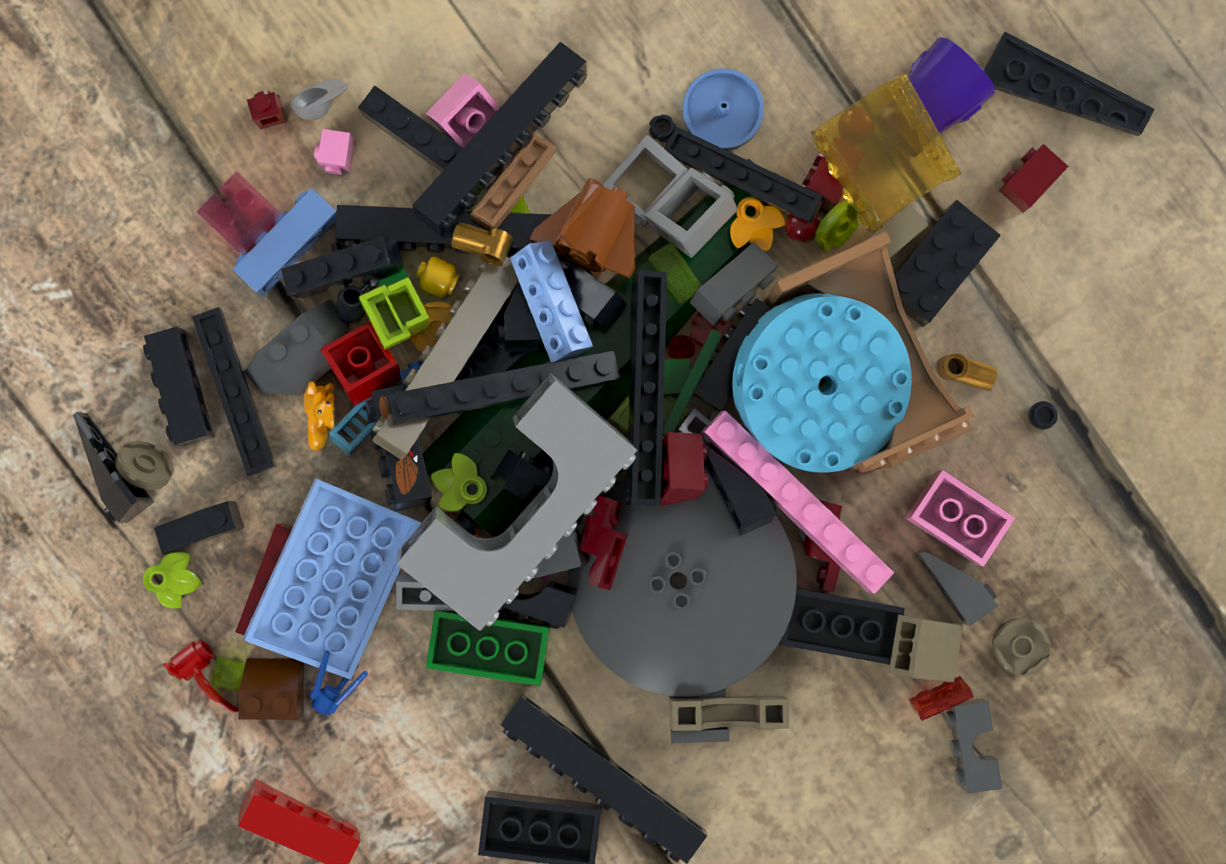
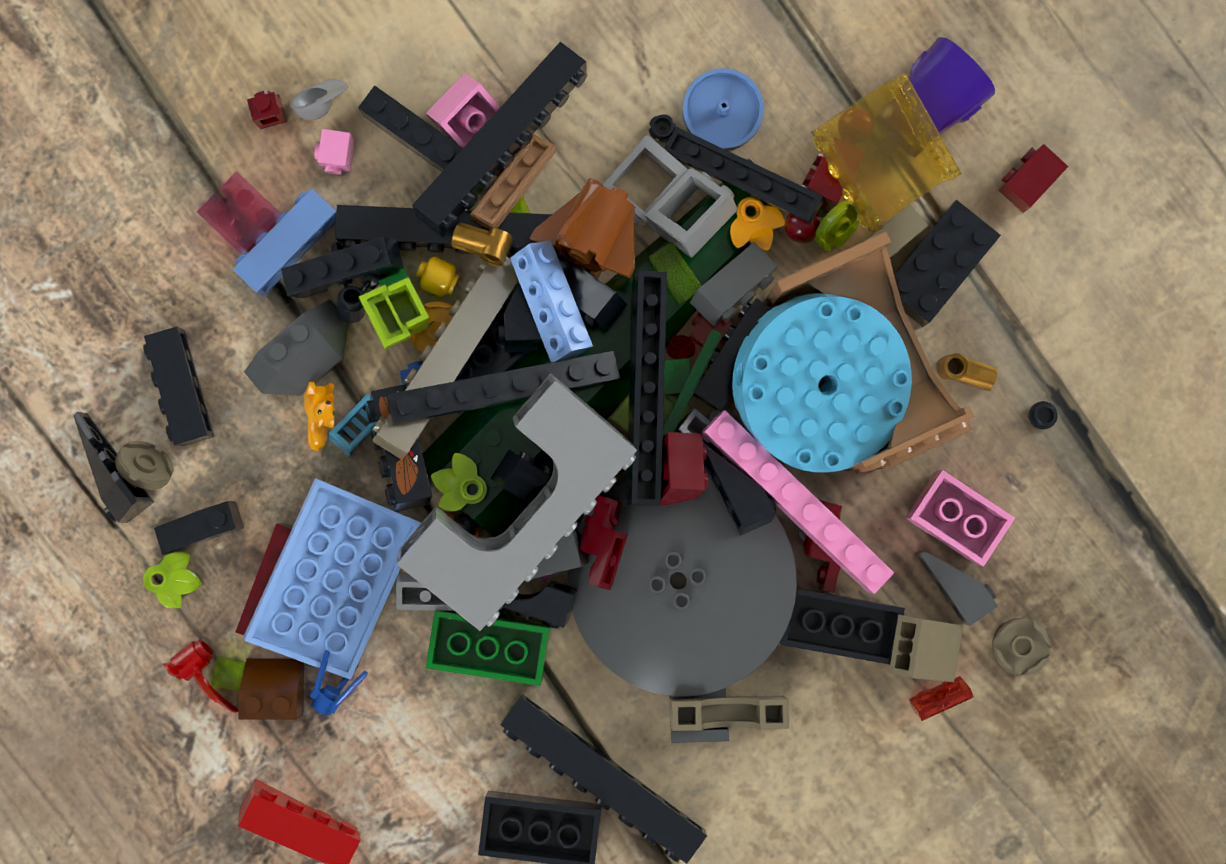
black plate [192,307,277,476] -> none
red slope [320,321,401,406] -> none
dark grey arch [946,698,1002,794] -> none
black wing [984,32,1155,136] -> none

